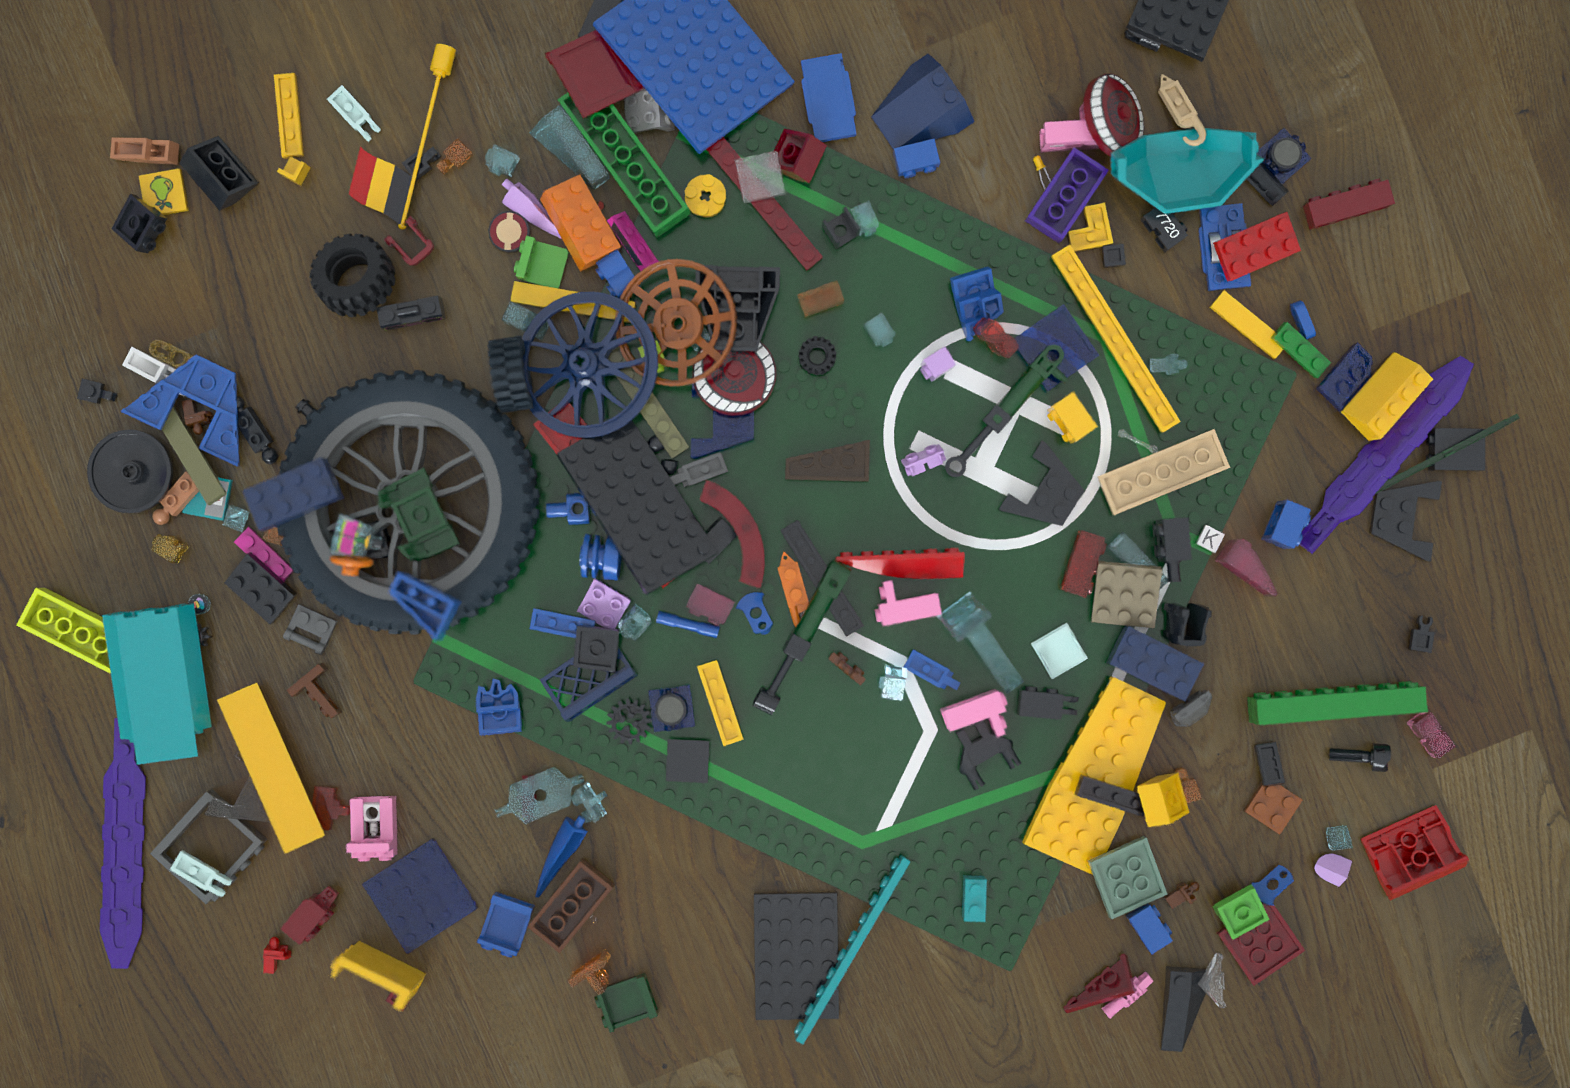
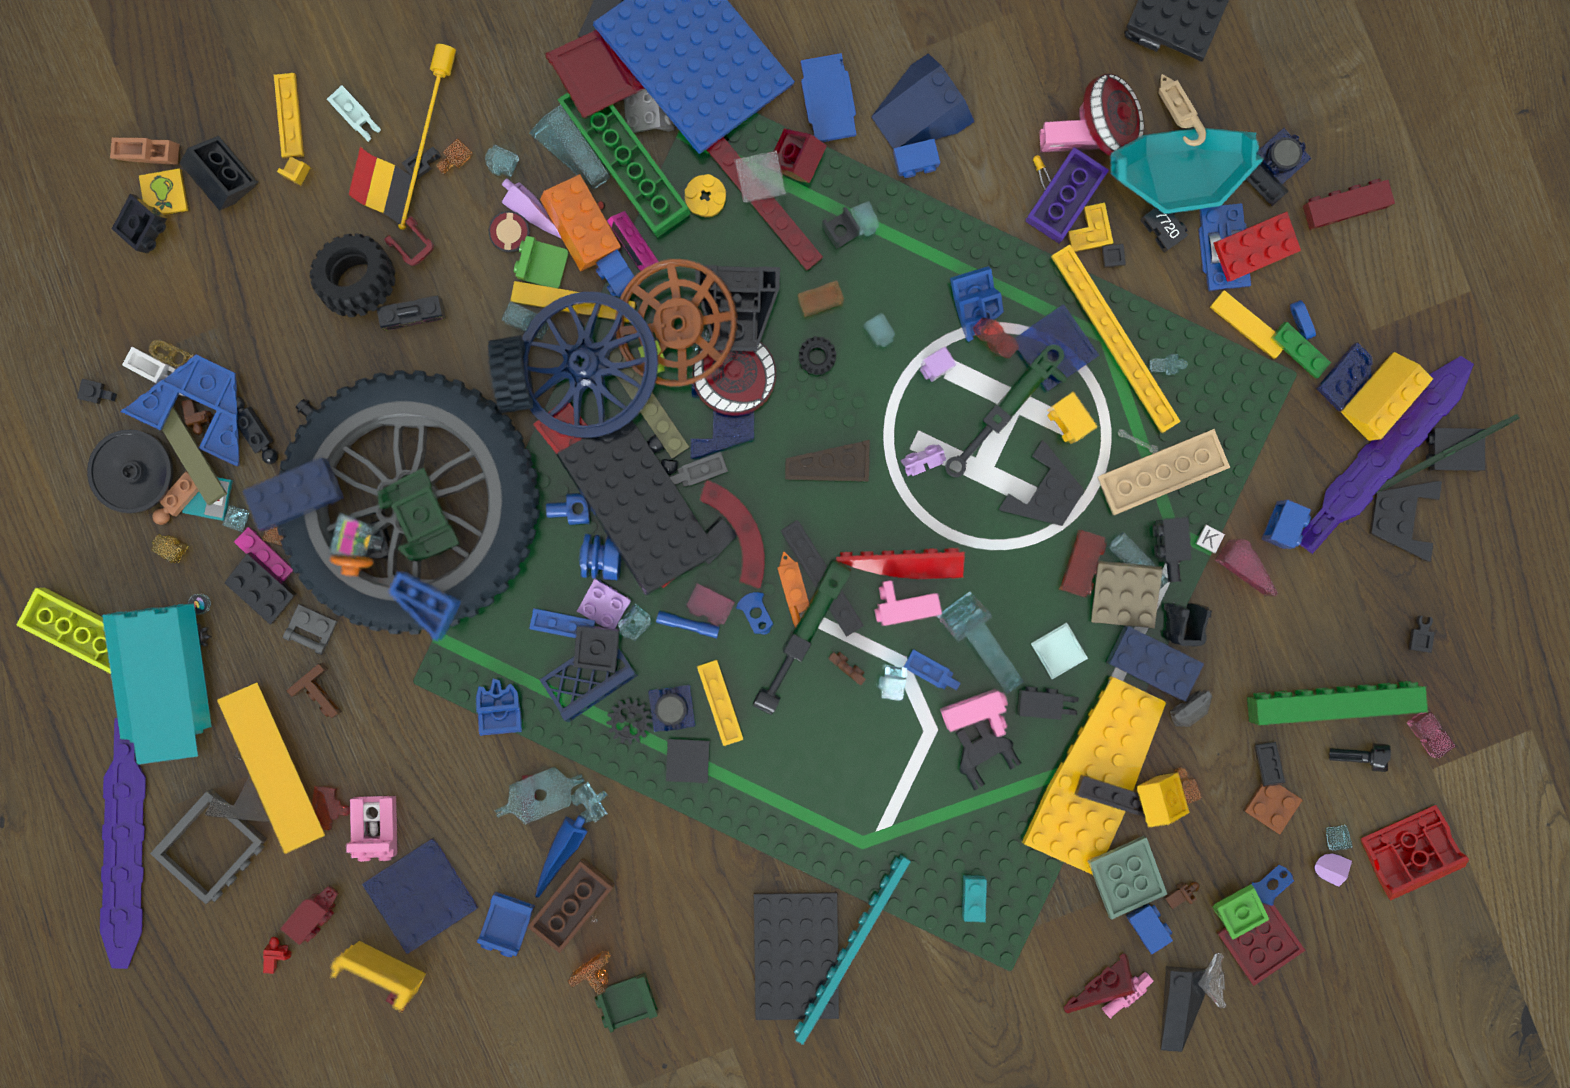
light aqua hinge [170,850,232,897] -> none

